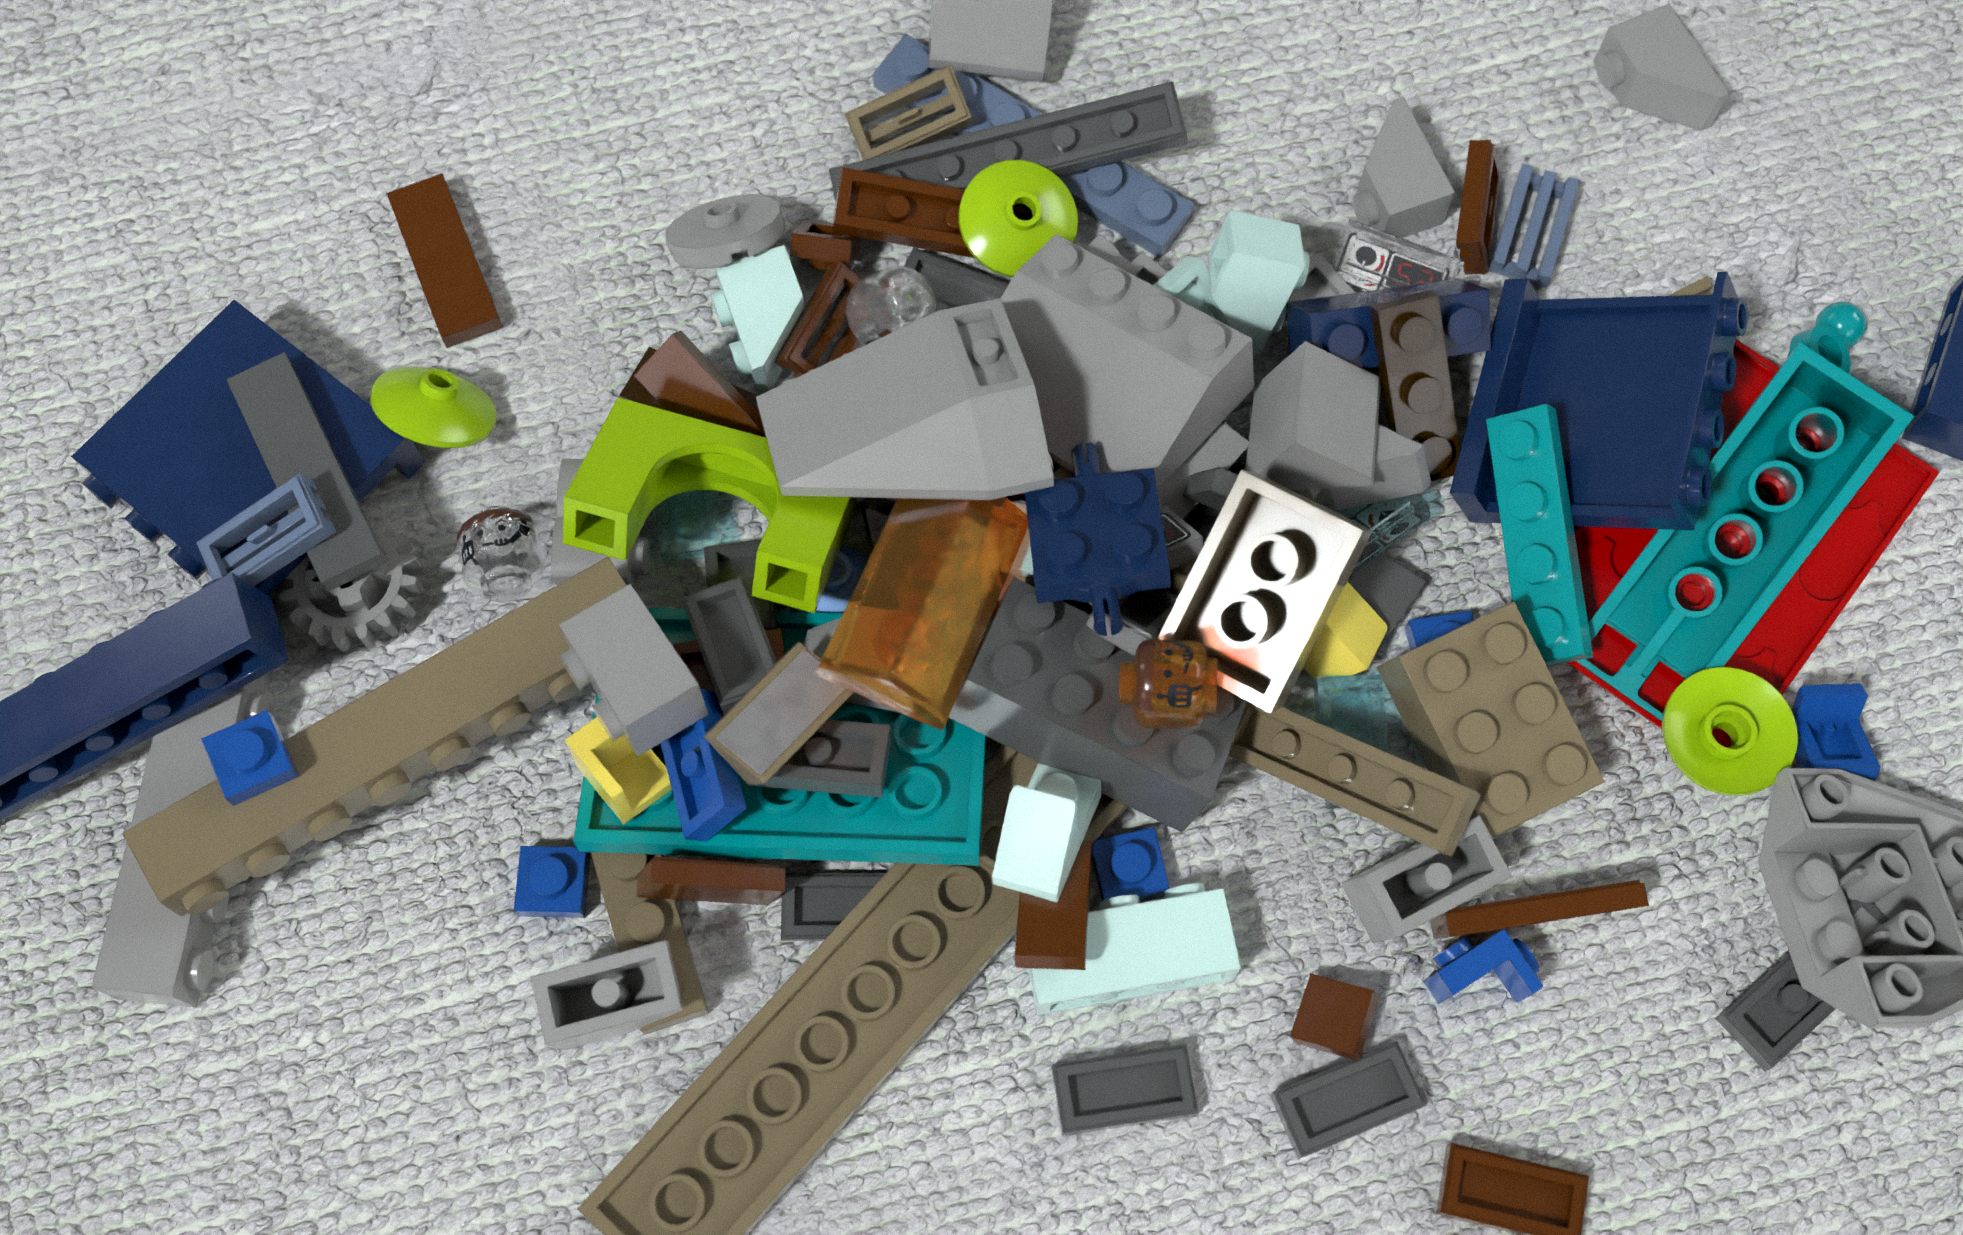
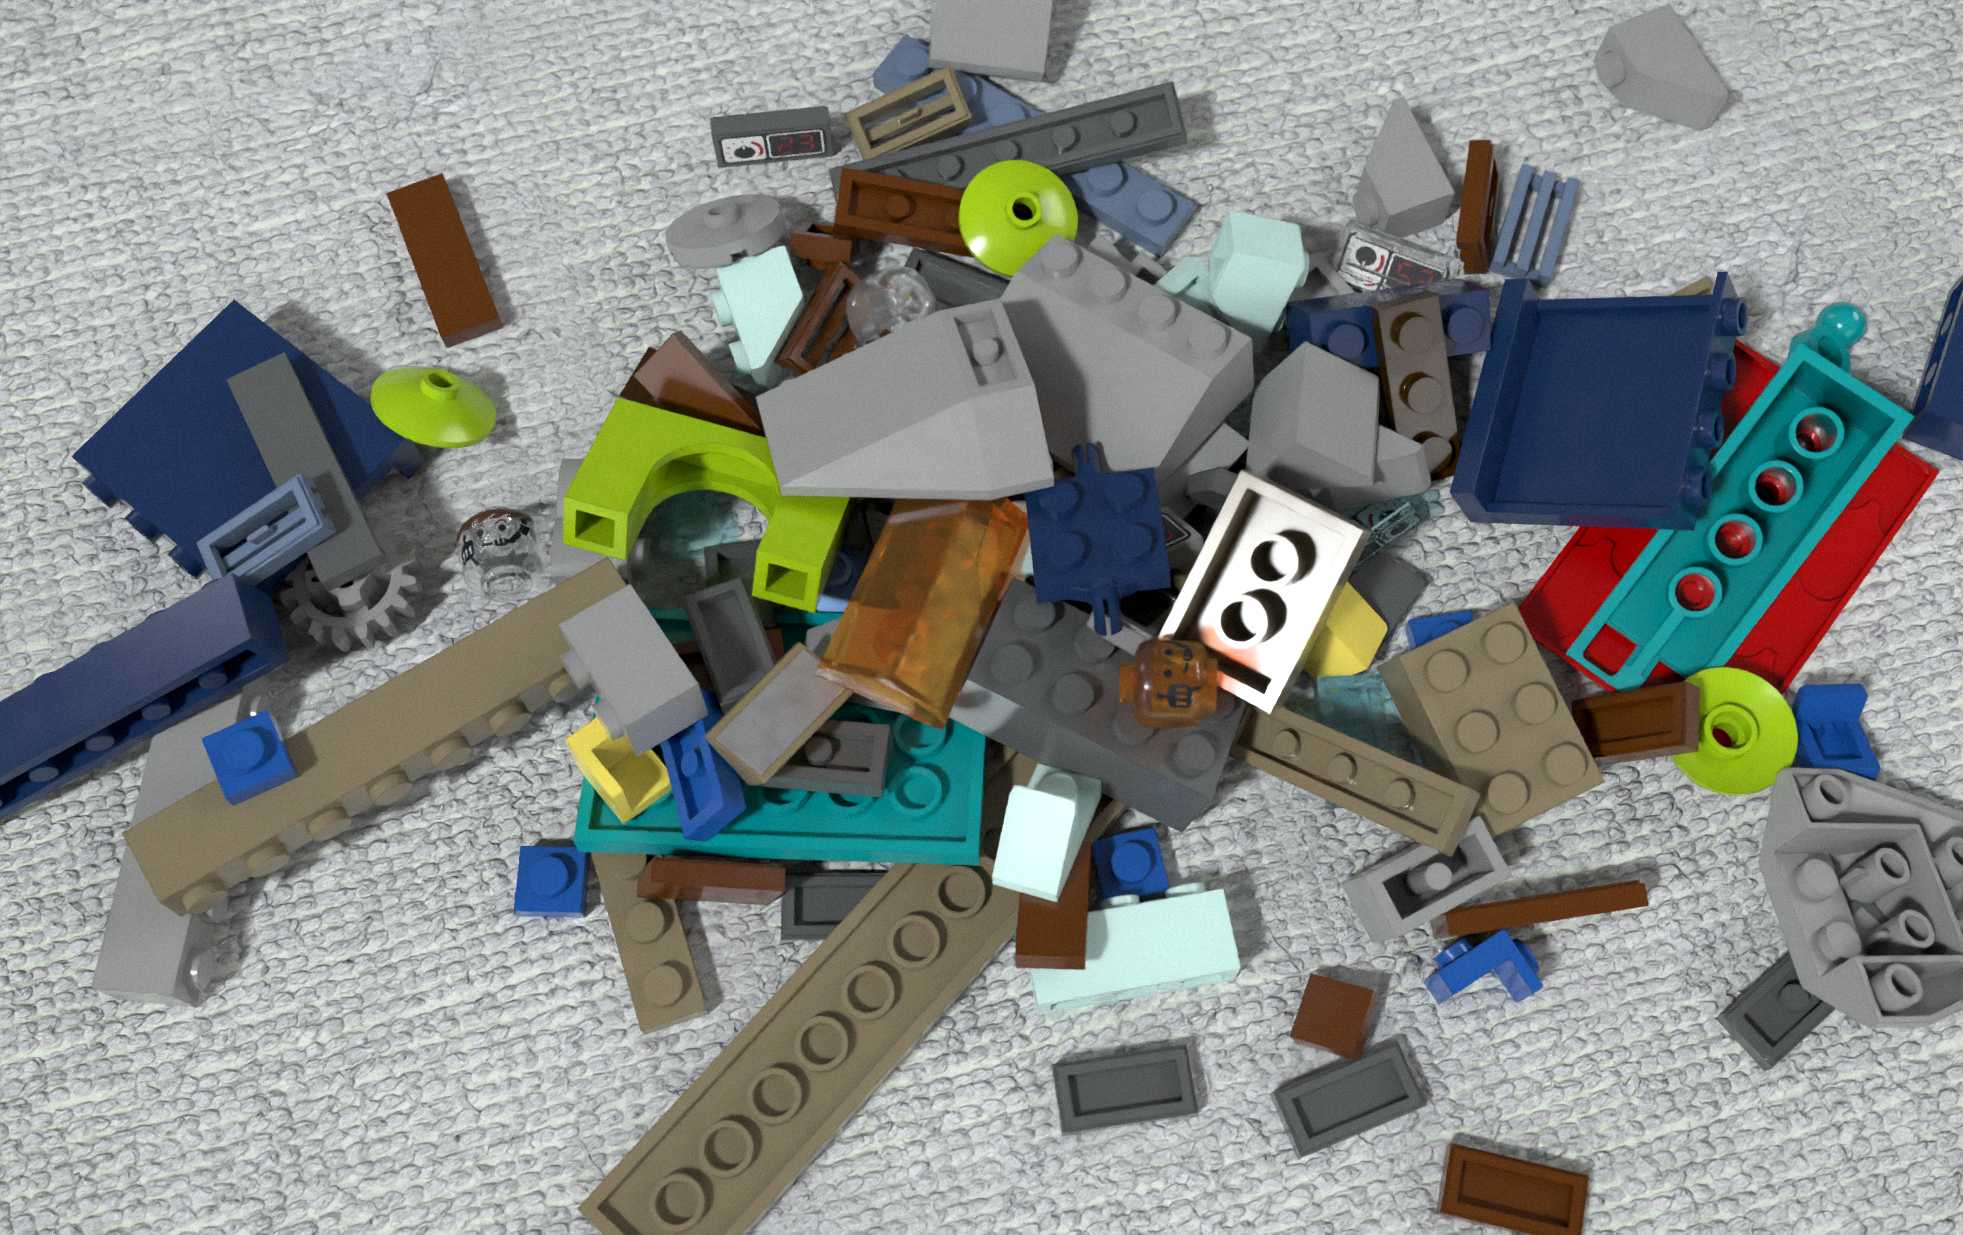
light grey slope [531,940,683,1050] -> none
teal plate [1486,404,1593,666] -> none
none -> tile [710,106,834,168]
none -> reddish brown tile [1571,681,1700,766]

